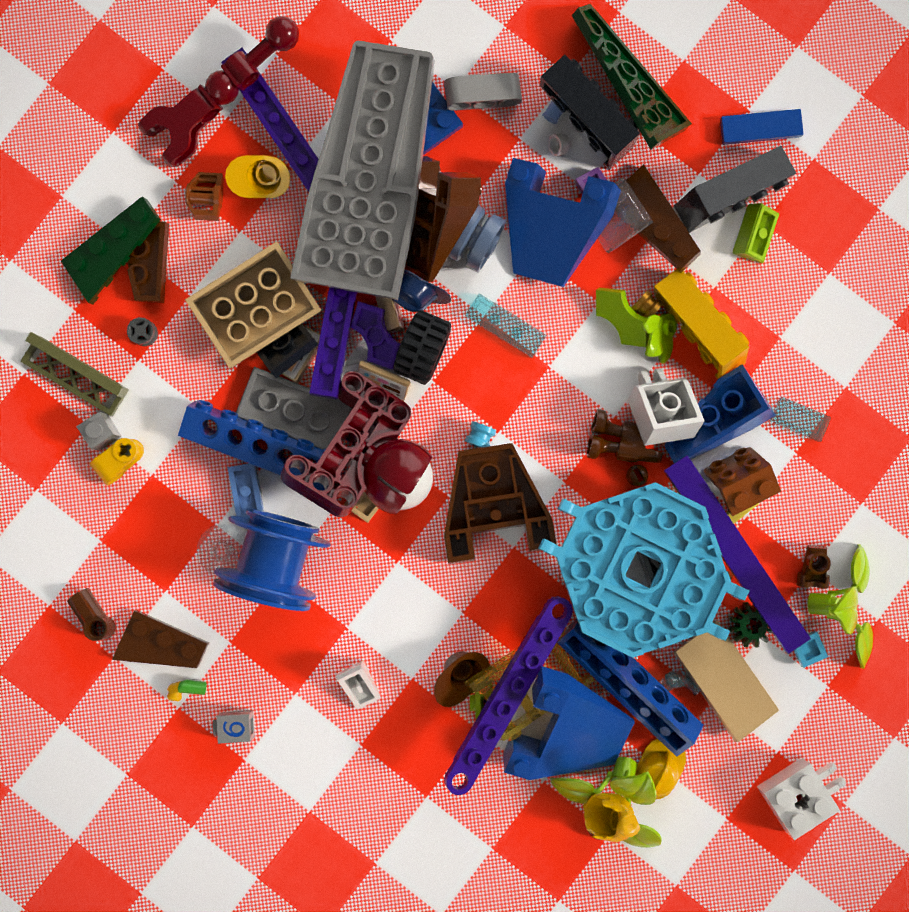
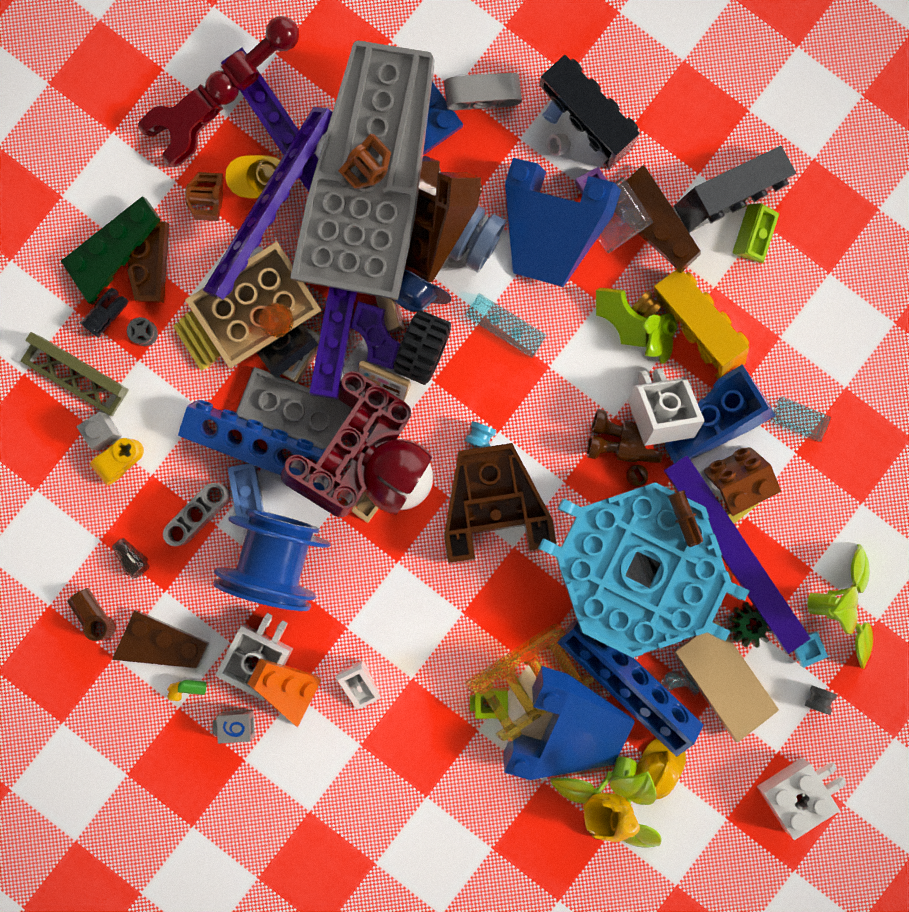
clear dish [197,524,245,576] -> none
reddish brown piece [434,651,490,707] -> none
dark purple plate [444,596,573,795] -> none
dark green wing [571,3,692,150] -> none
blue tile [720,109,804,145] -> none
reddish brown plate [796,545,831,589] -> none
none -> black hinge [80,288,129,338]
none -> clear smoke cone [112,538,150,579]
none -> light grey beam [163,483,230,546]
none -> light yellow tile [173,311,221,371]
none -> dark purple plate [203,107,333,300]
none -> white hinge [215,613,293,701]
none -> orange wing [247,659,322,727]
none -> clear orange plate [259,303,294,337]
none -> dark orange piece [338,133,391,189]
none -> reddish brown axle [667,490,703,547]
none -> dark grey wheel [804,685,838,715]

